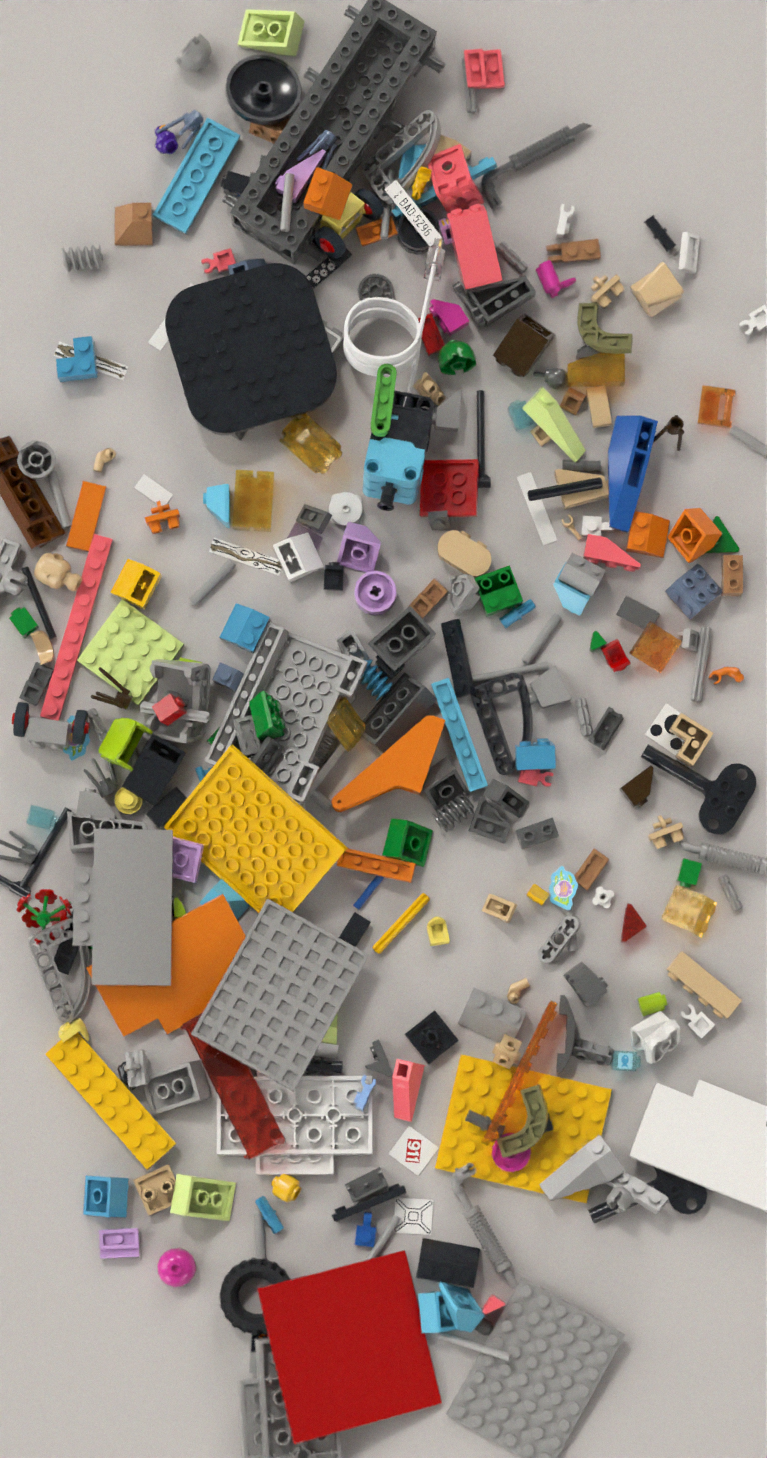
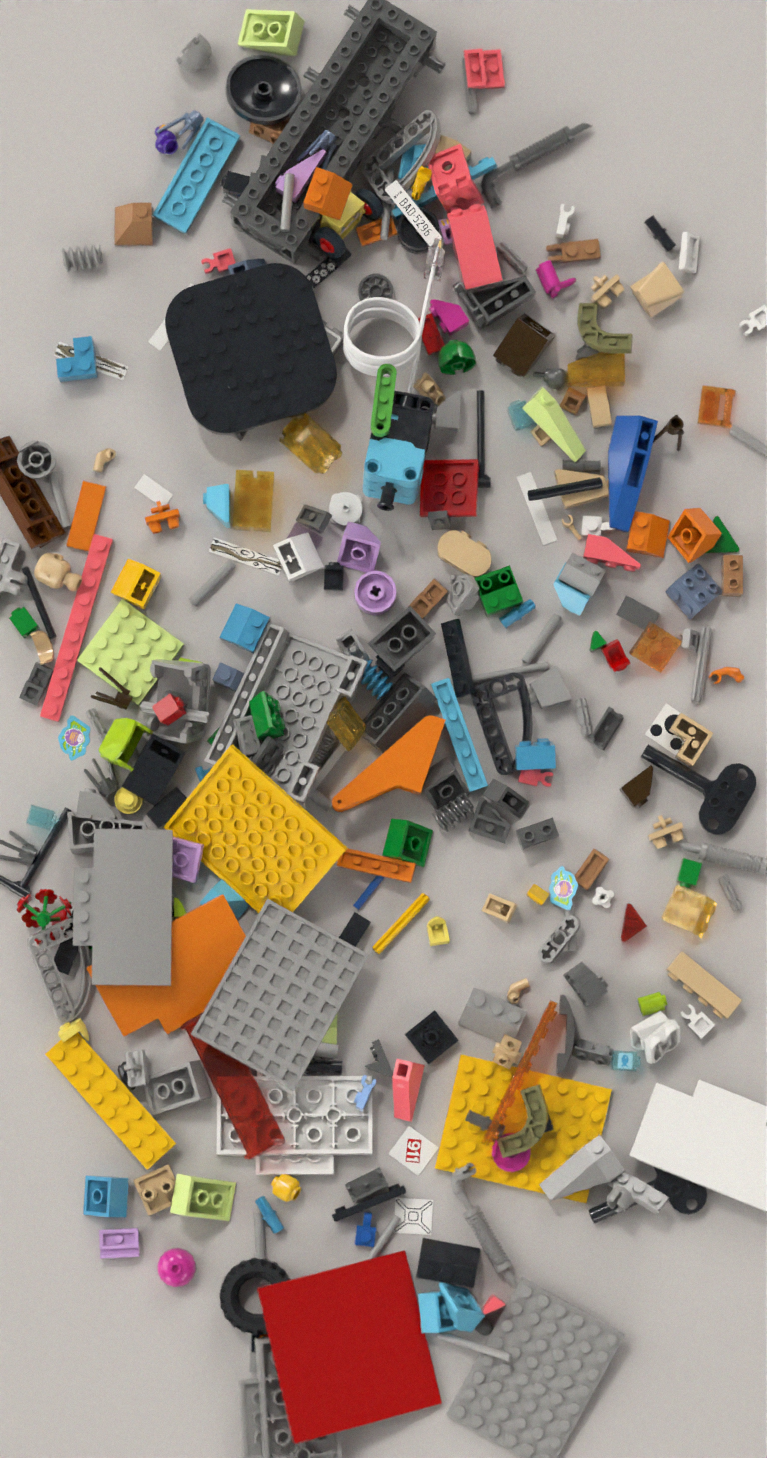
brick [12,702,90,751] -> none

